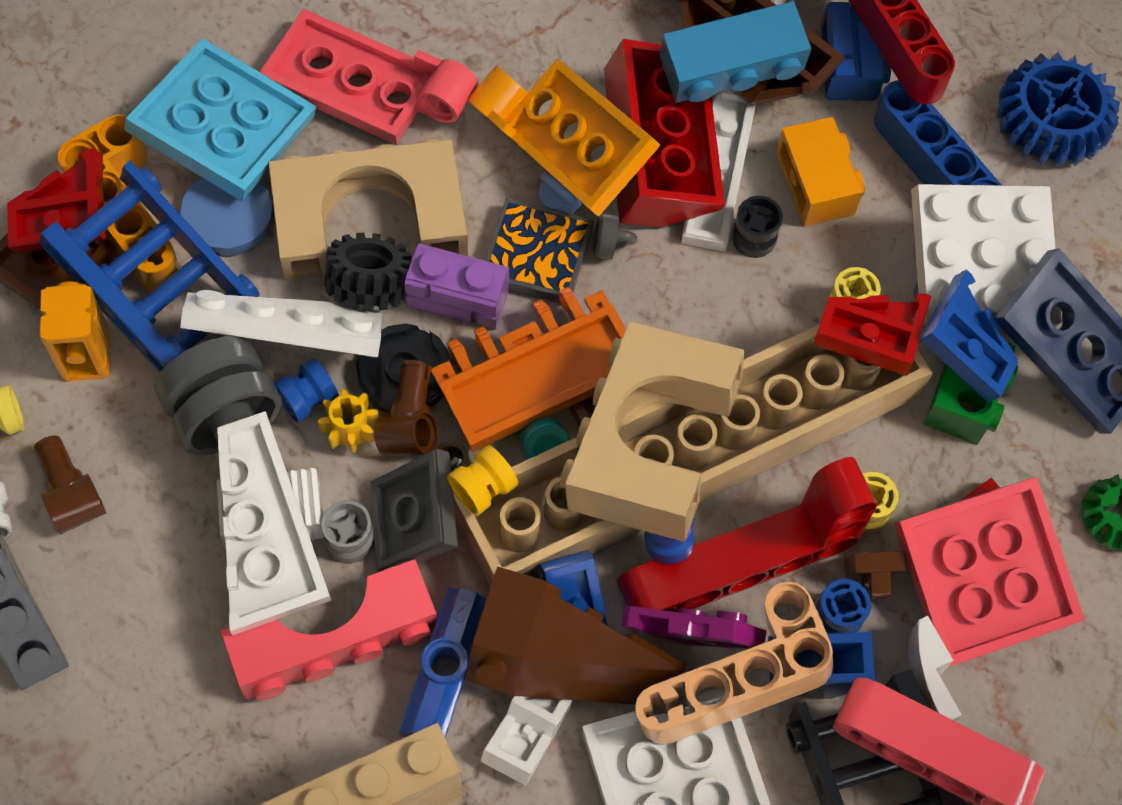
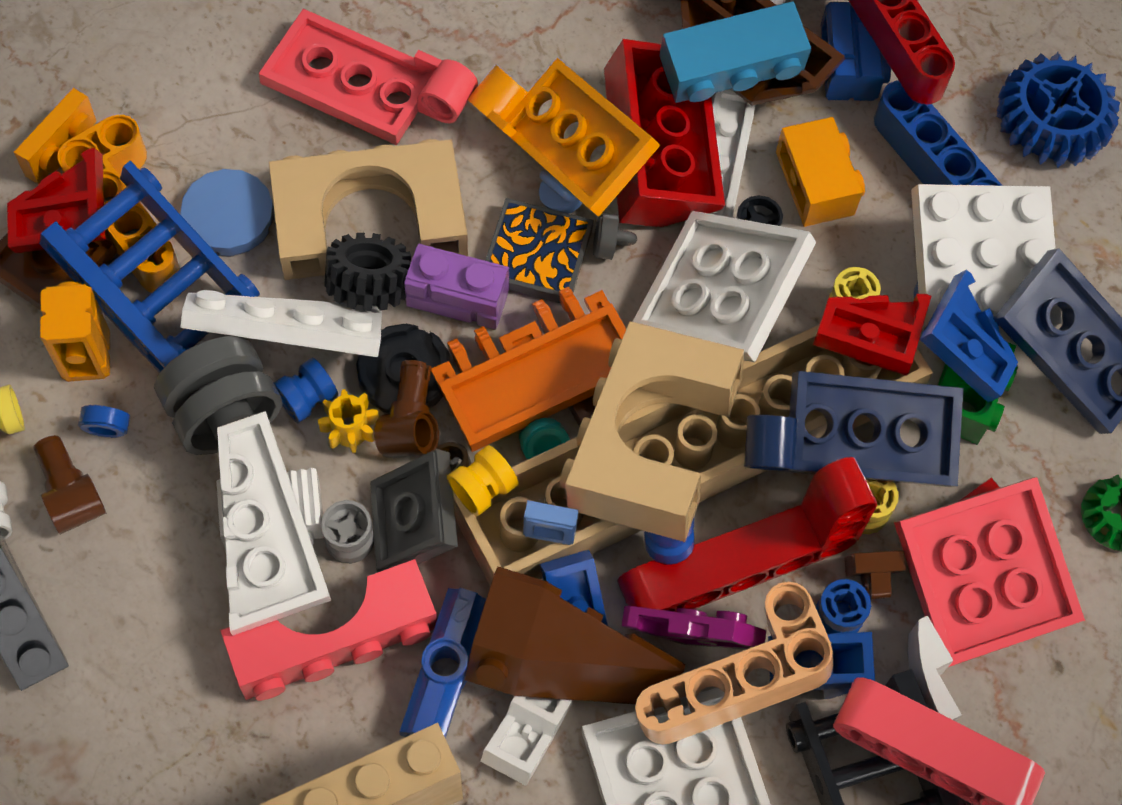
medium azure plate [124,38,317,201] -> none
none -> light orange plate [14,88,97,185]
none -> blue tile [78,405,130,438]
none -> medium blue tile [523,500,579,545]
none -> white plate [632,211,816,363]
none -> dark blue hinge [744,371,963,487]

